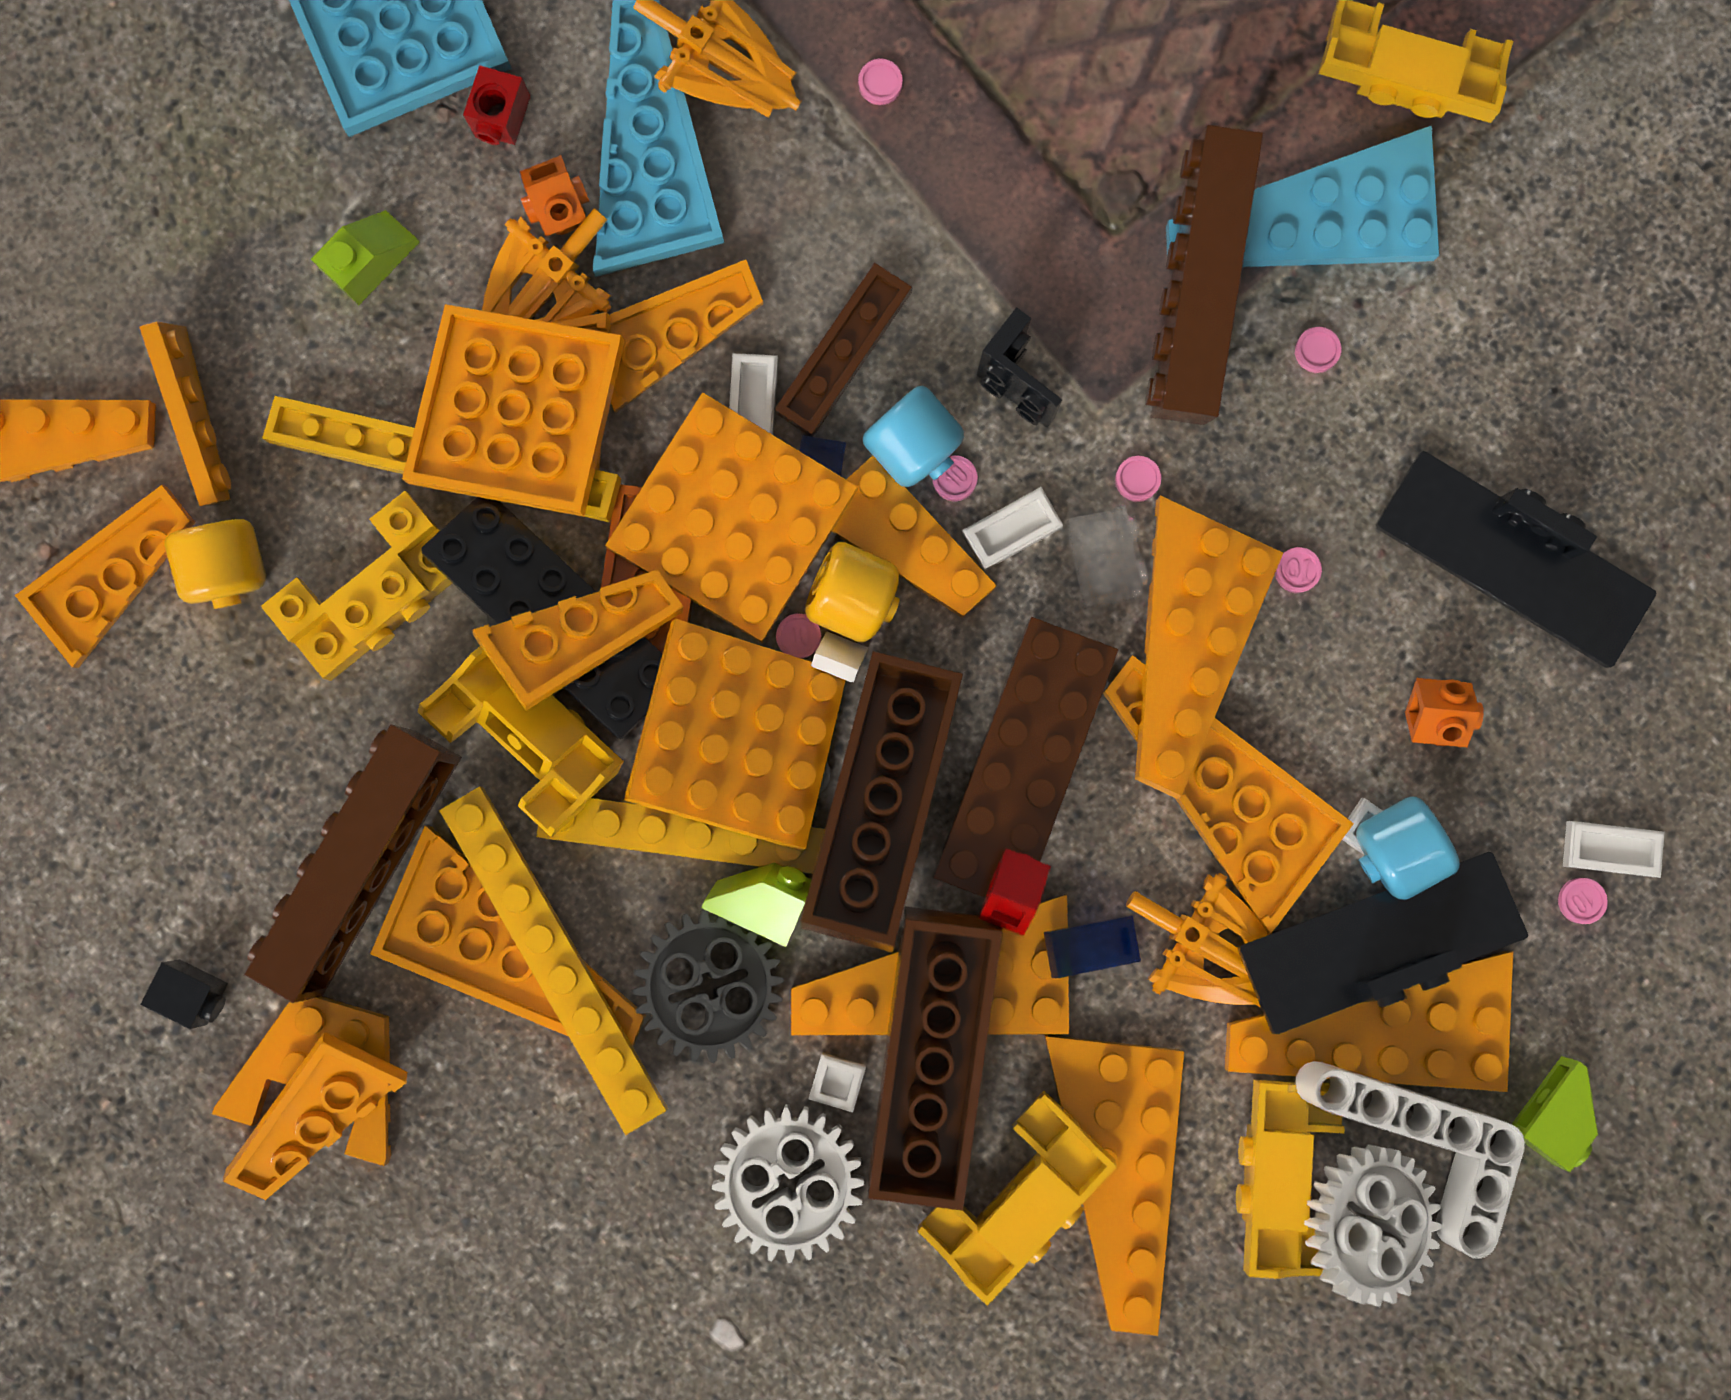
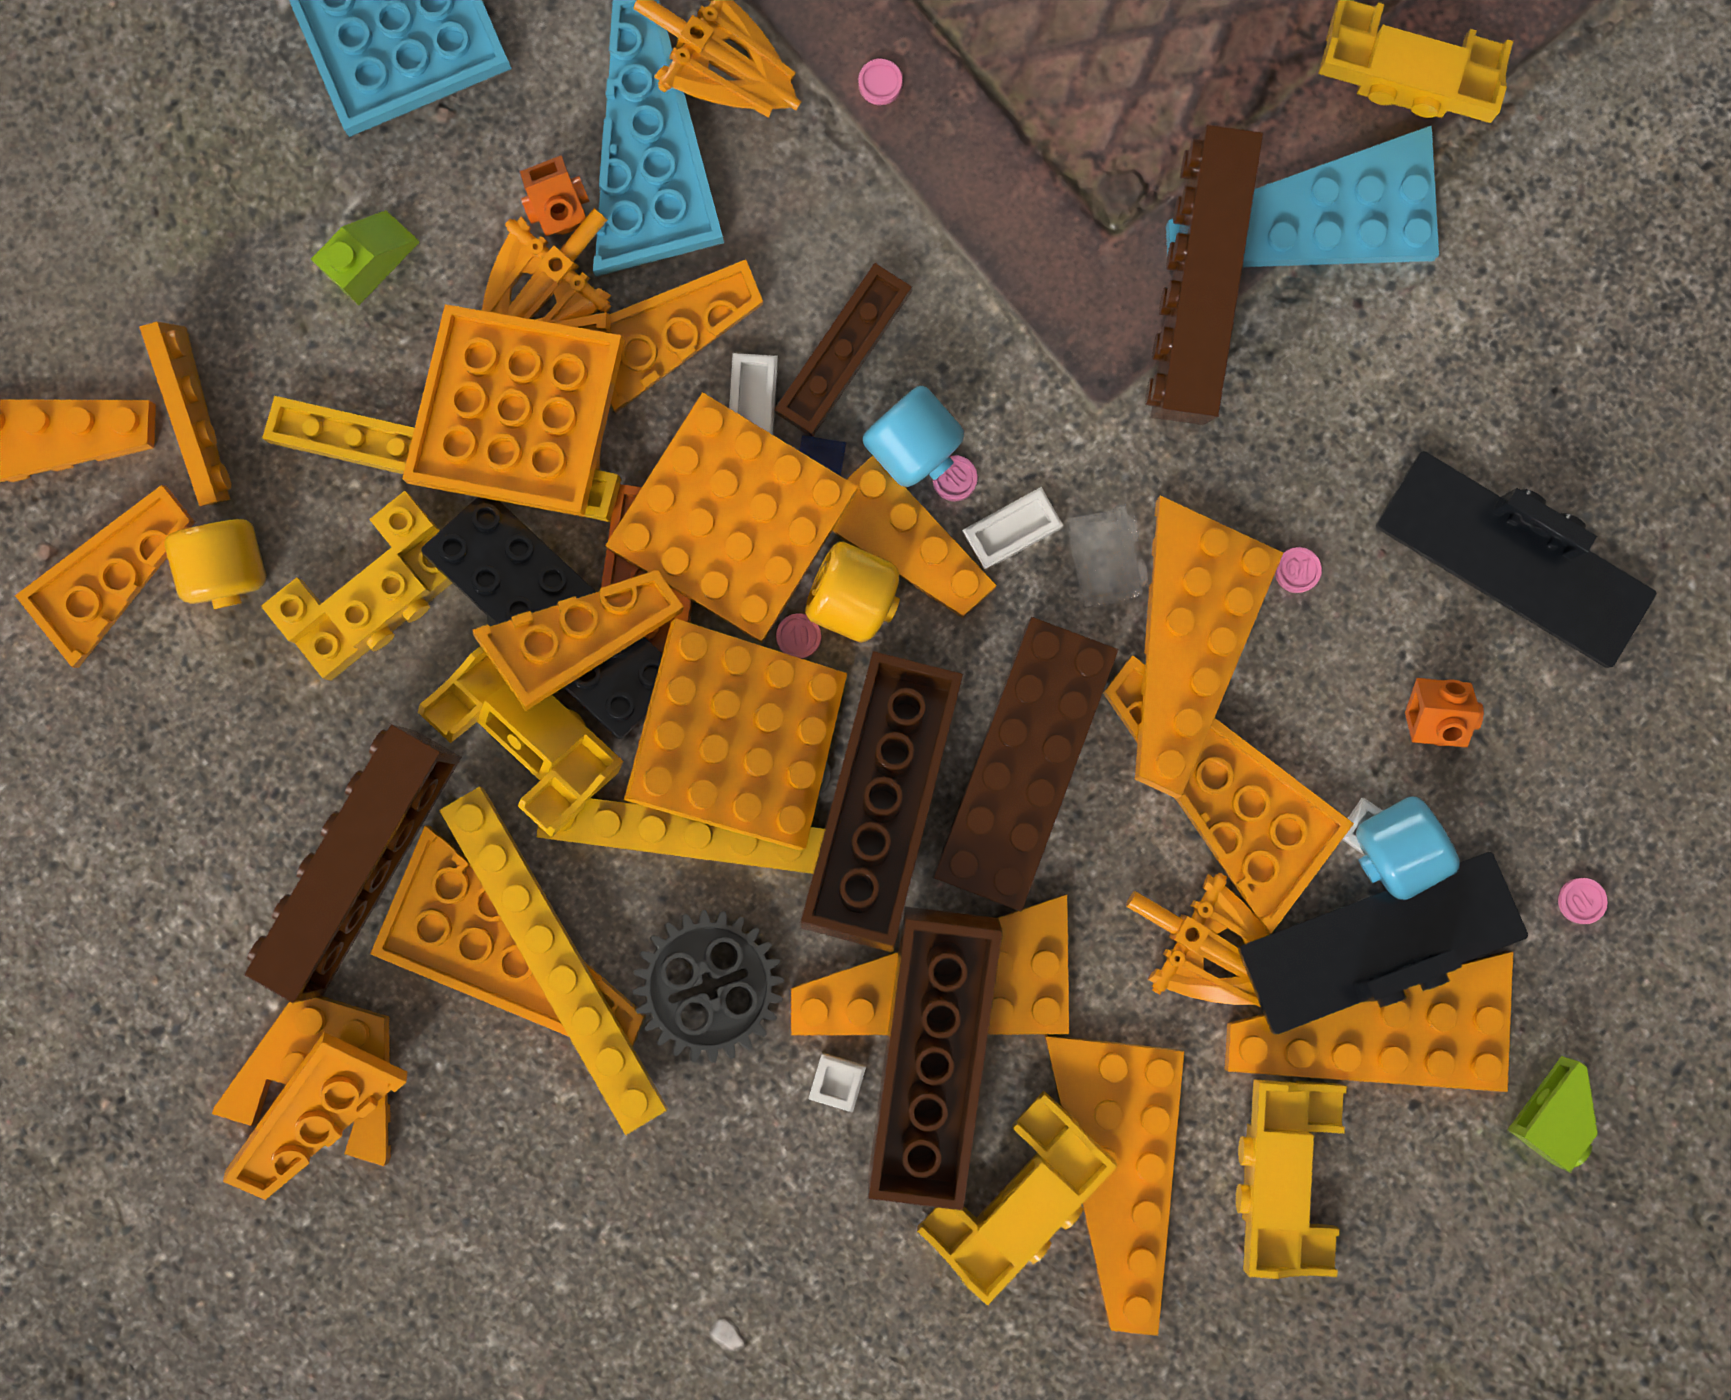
black brick [140,959,228,1029] -> none
red brick [463,65,531,145] -> none
slope [701,863,811,947] -> none
white gear [712,1105,864,1263] -> none
tile [811,631,868,683] -> none
black bracket [977,307,1062,428] -> none
red brick [979,848,1051,936] -> none
clear blue tile [1044,916,1141,978] -> none
bright pink piece [1115,456,1161,502] -> none
bright pink piece [1295,327,1341,373] -> none
white beam [1295,1061,1525,1259] -> none
white gear [1304,1145,1442,1307] -> none
white tile [1563,821,1665,878] -> none

